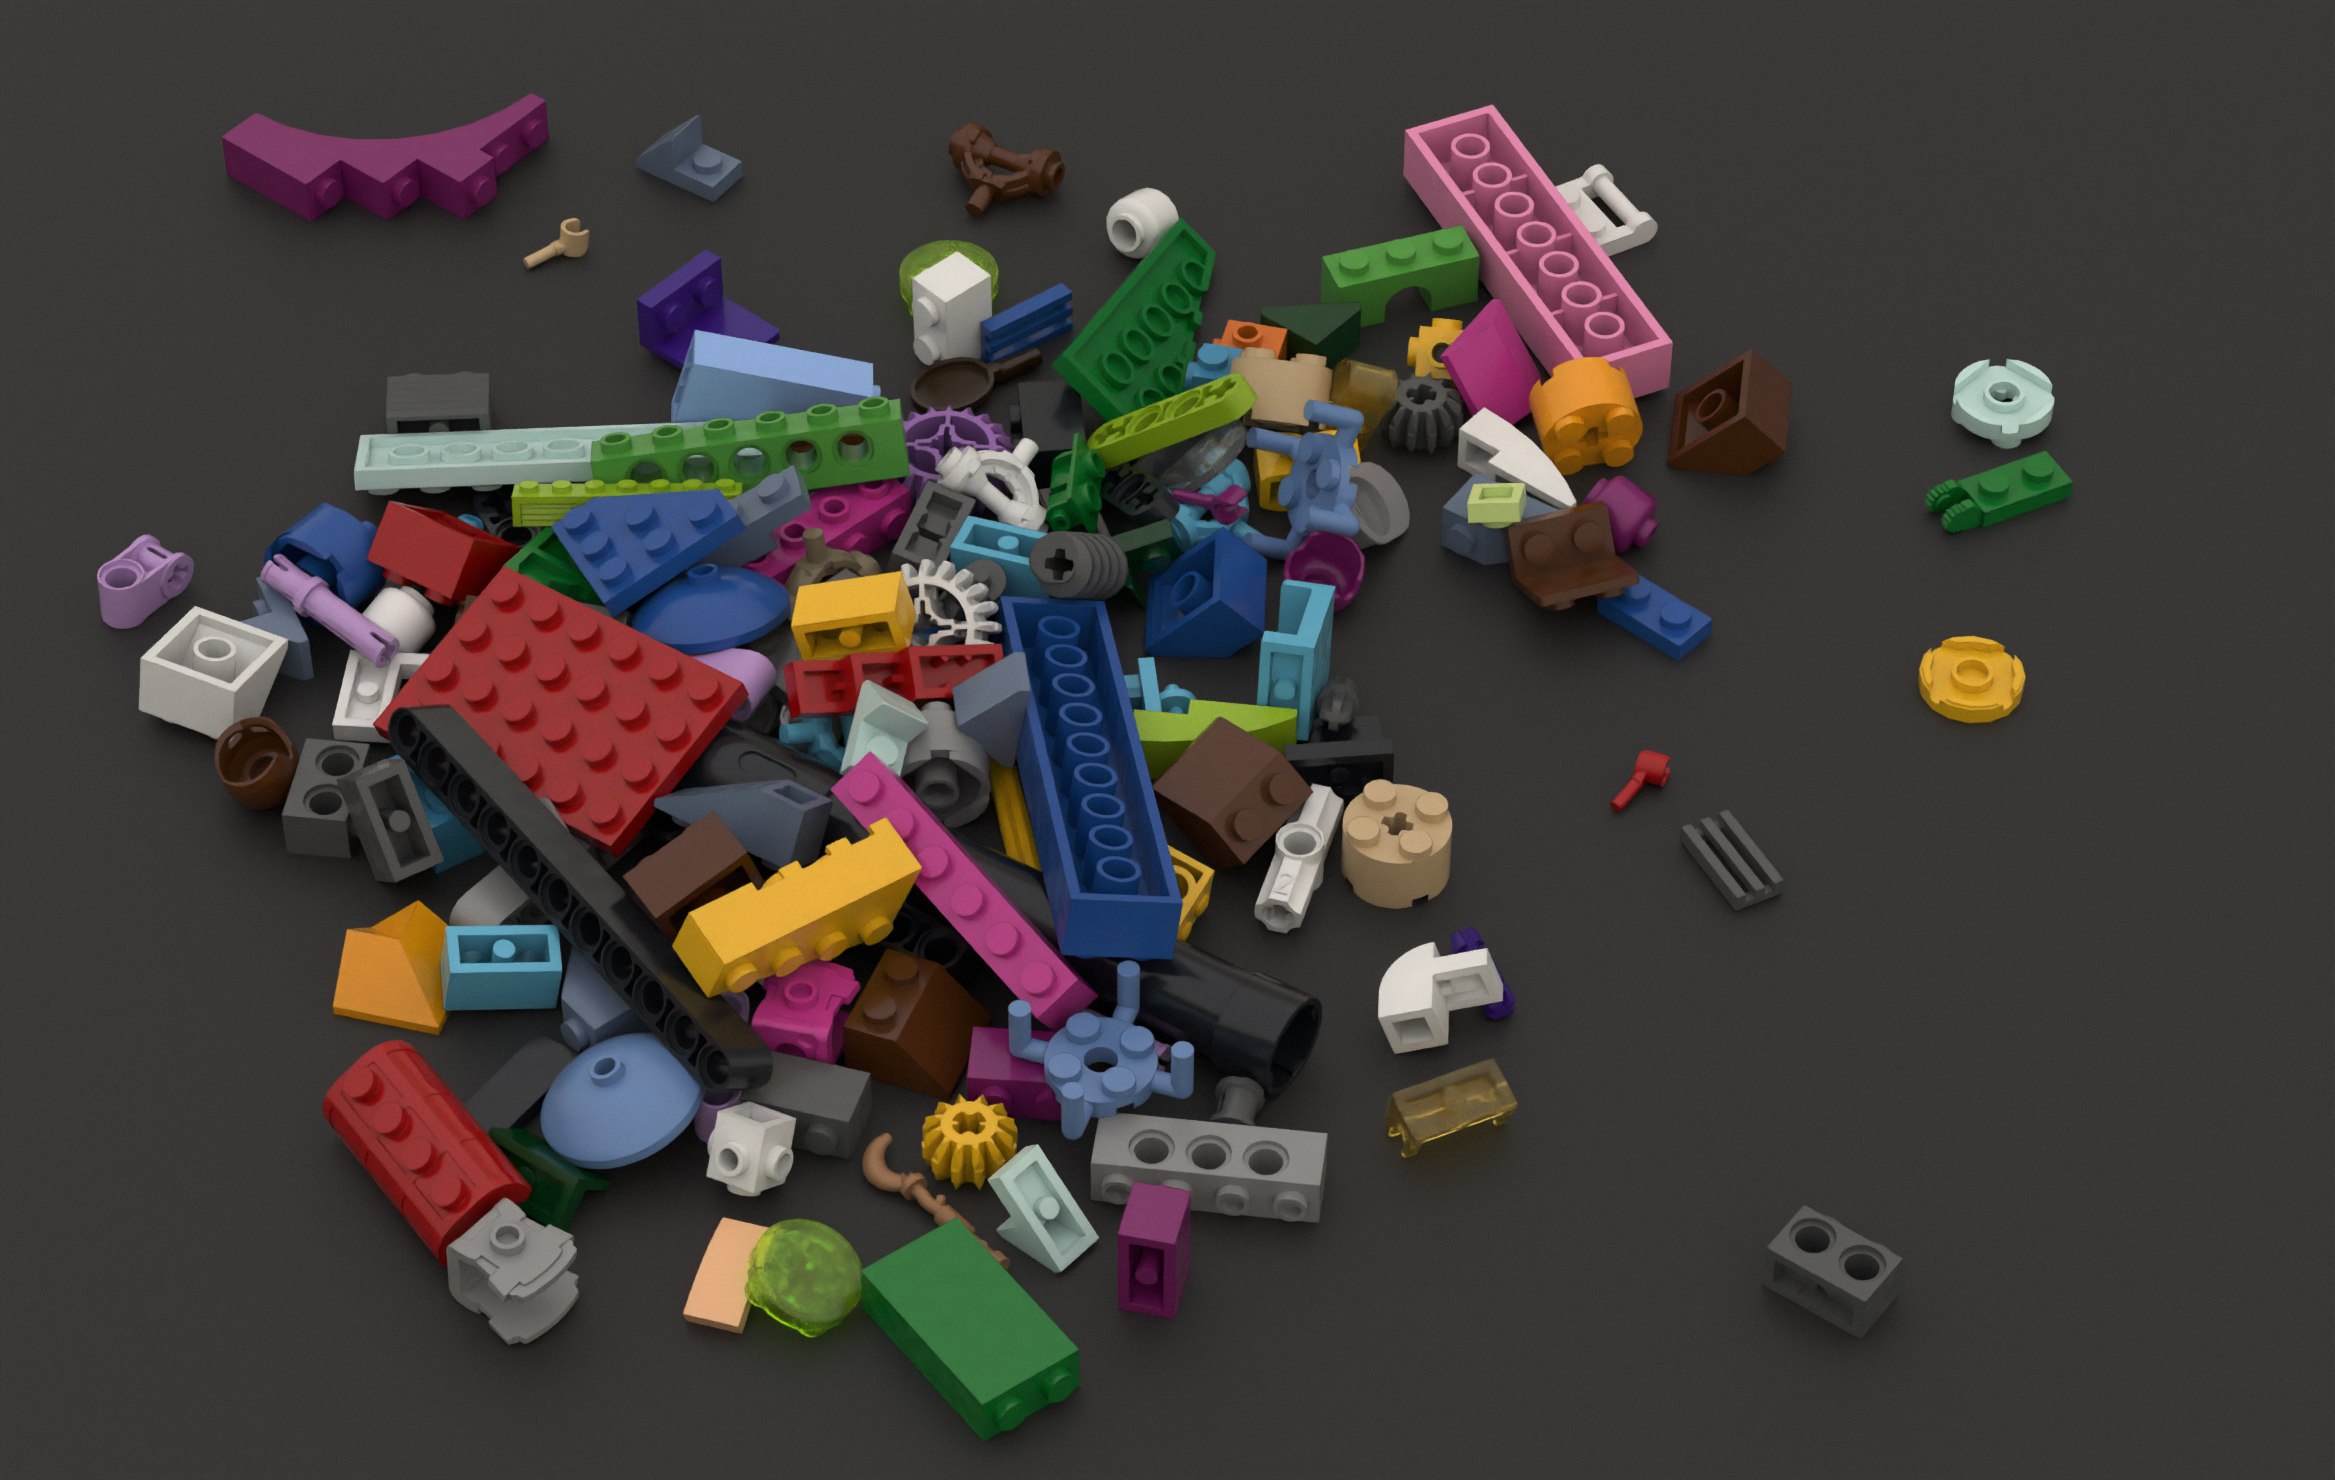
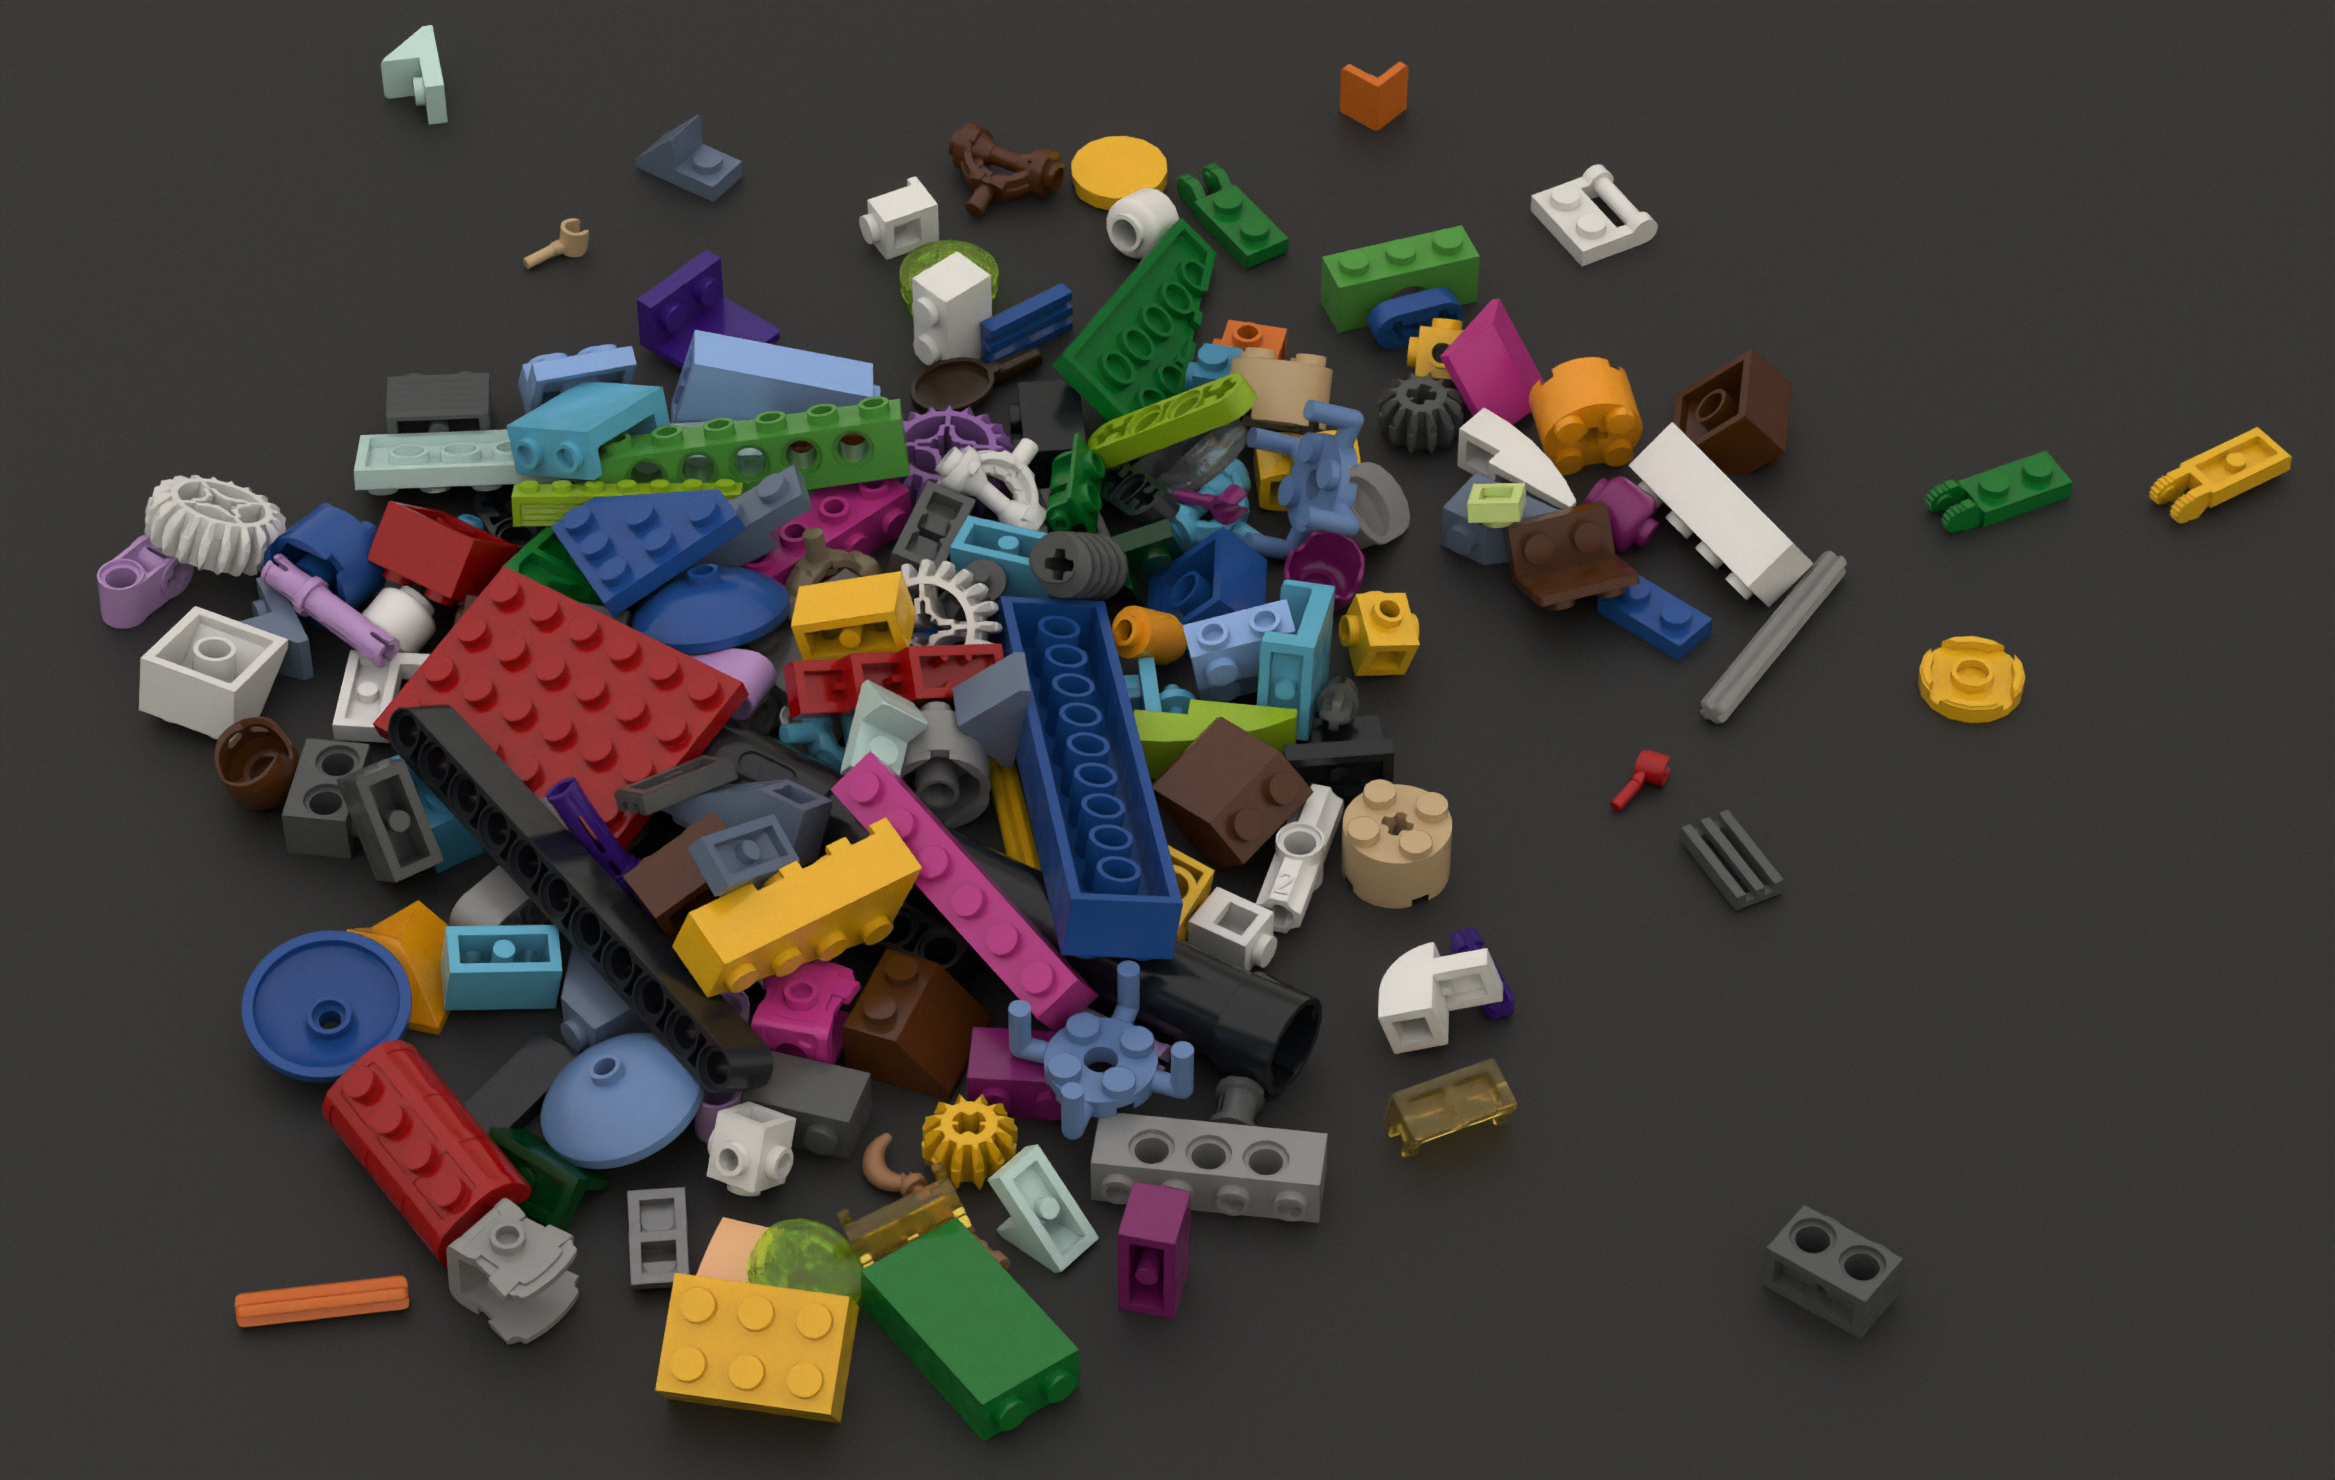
magenta arch [222,93,549,222] -> none
dark green slope [1260,302,1361,369] -> none
clear yellow piece [1326,358,1398,452] -> none
bright pink brick [1403,105,1673,398] -> none
light aqua plate [1951,359,2054,449] -> none
none -> white gear [144,475,286,577]
none -> orange axle [235,1275,410,1328]
none -> blue dish [241,930,412,1083]
none -> light aqua slope [381,25,448,125]
none -> medium azure panel [506,381,670,480]
none -> light blue plate [518,344,637,414]
none -> dark purple pin [546,777,647,915]
none -> dark grey tile [614,755,738,816]
none -> flat silver slope [627,1187,690,1290]
none -> yellow brick [655,1273,859,1423]
none -> sand blue slope [688,813,801,897]
none -> clear yellow hinge [837,1162,972,1268]
none -> white brick [859,176,939,260]
none -> yellow tile [1071,136,1167,211]
none -> light orange brick [1111,605,1187,665]
none -> green hinge [1176,163,1289,269]
none -> light blue plate [1182,599,1296,702]
none -> white brick [1188,887,1277,971]
none -> yellow brick [1339,591,1420,676]
none -> orange panel [1340,62,1409,132]
none -> blue beam [1367,287,1464,350]
none -> white brick [1628,422,1814,608]
none -> light grey axle [1700,551,1847,724]
none -> yellow hinge [2149,427,2292,524]

